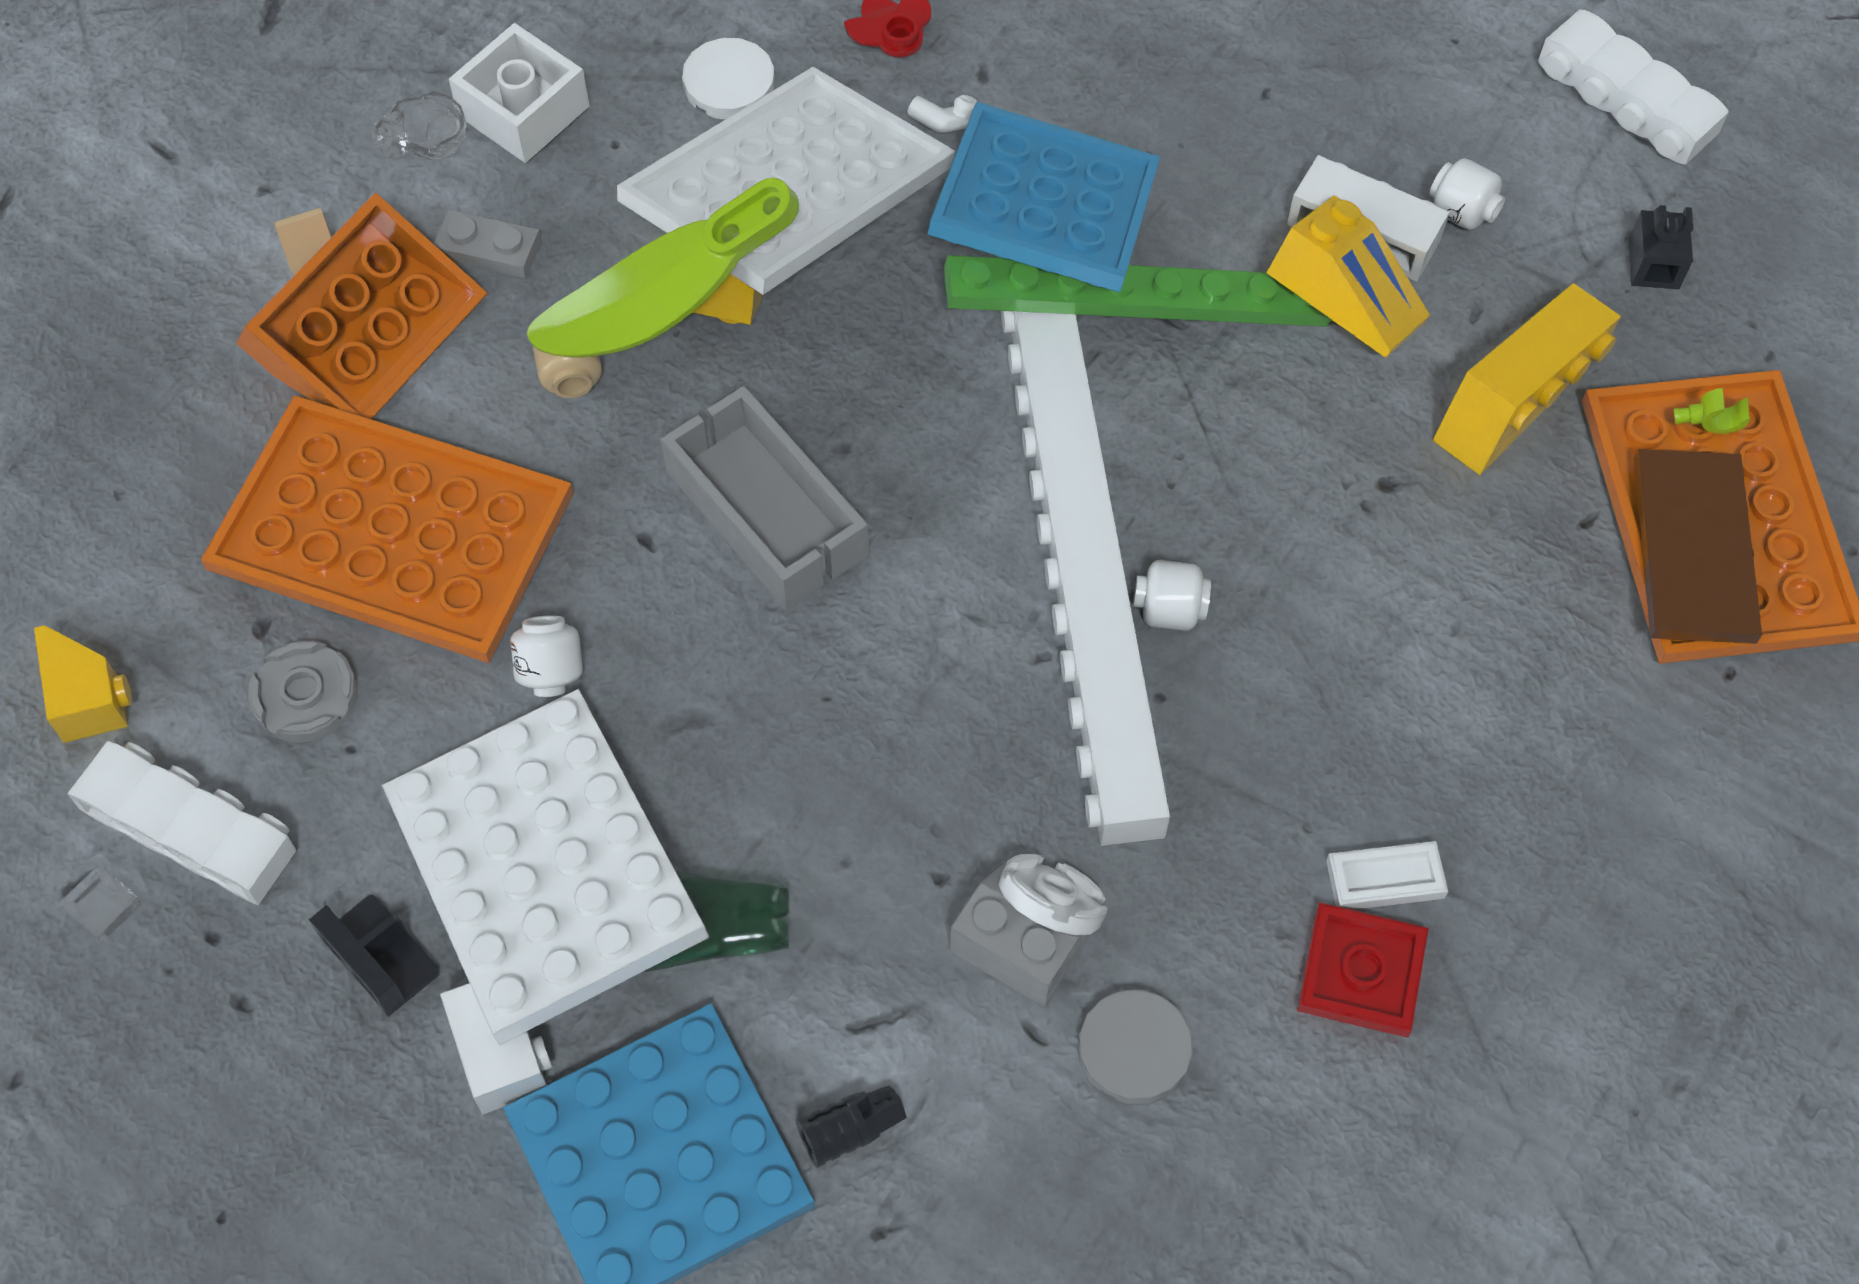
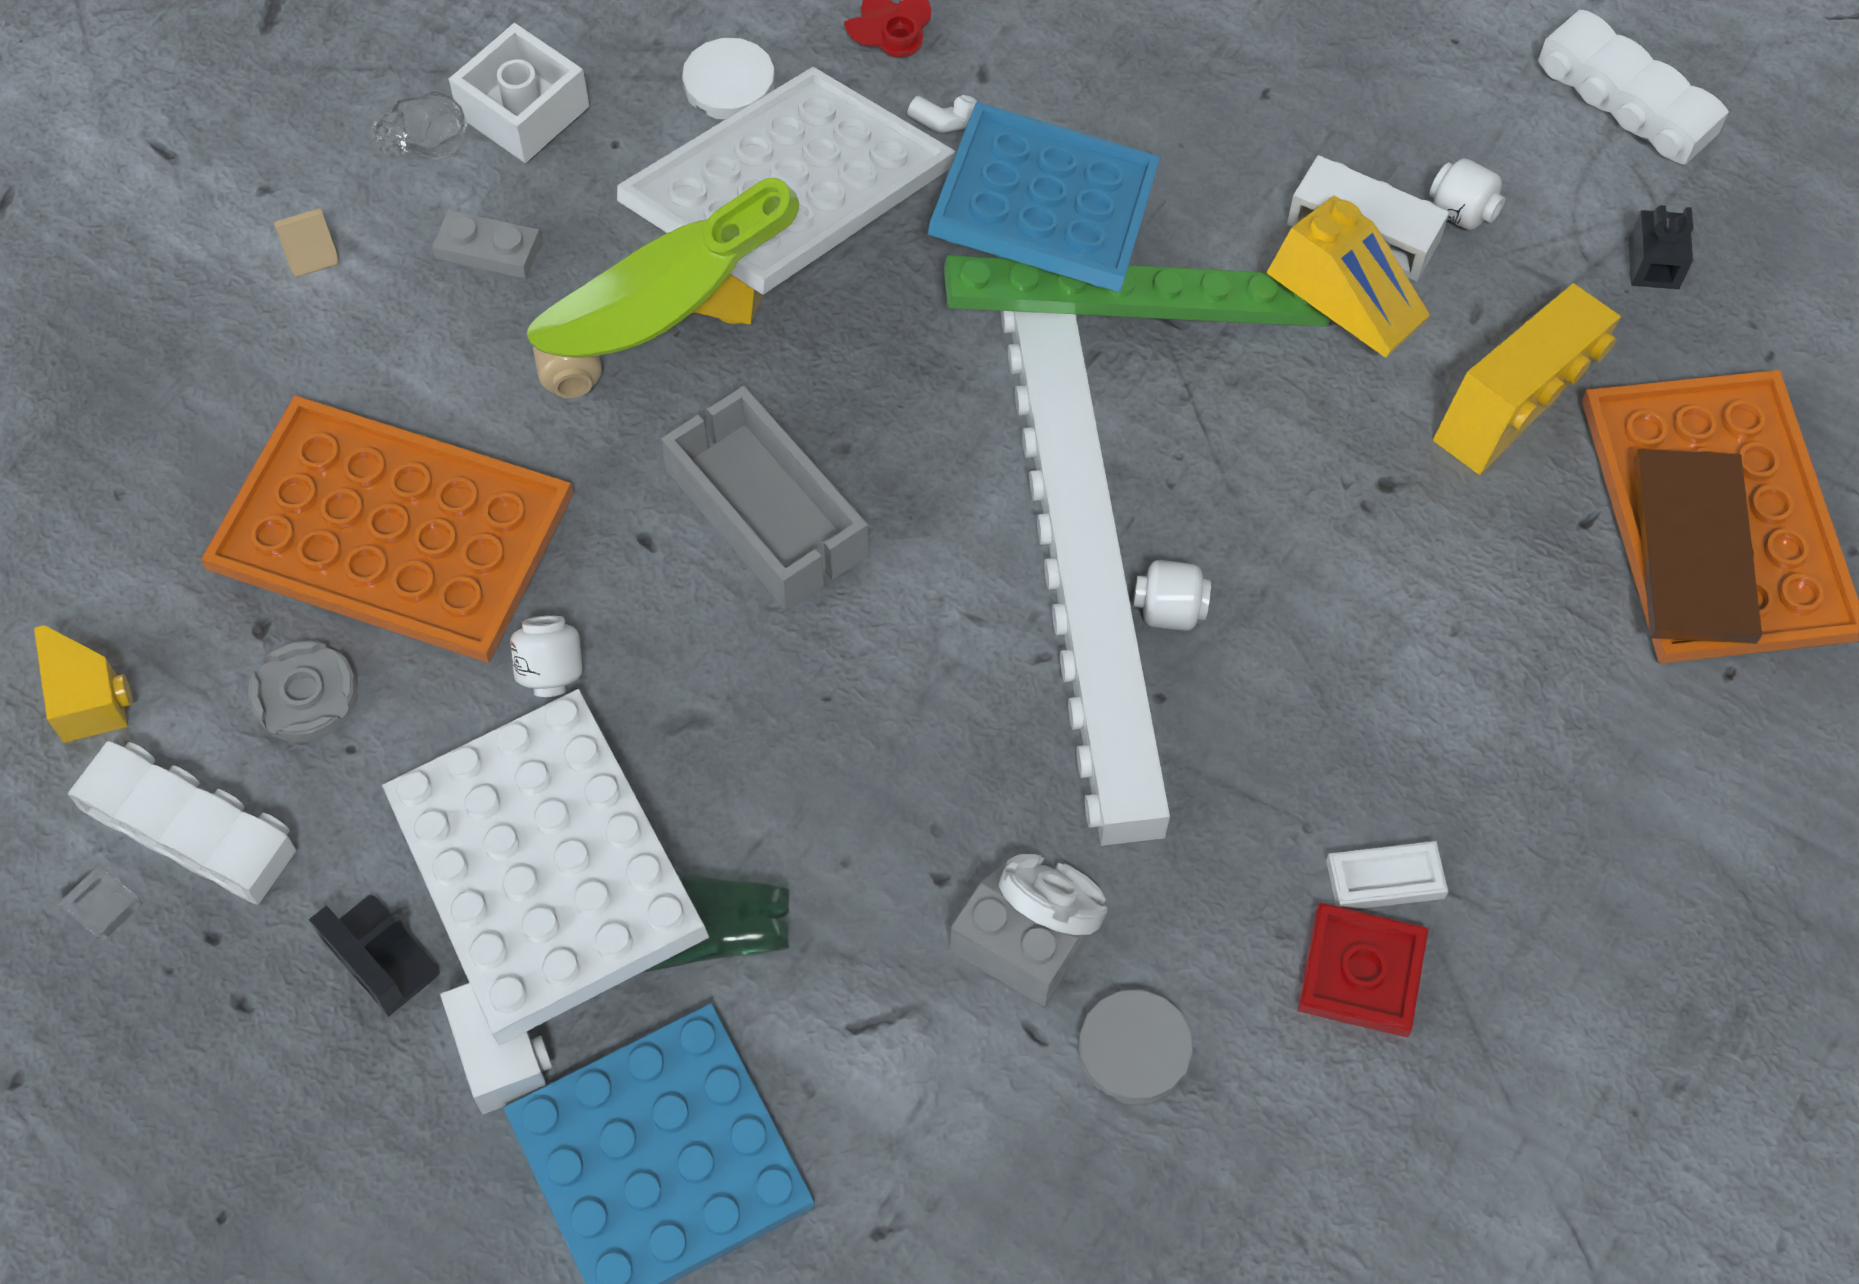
orange slope [236,192,487,419] -> none
black hinge [796,1085,907,1168] -> none
lime piece [1674,388,1750,434] -> none

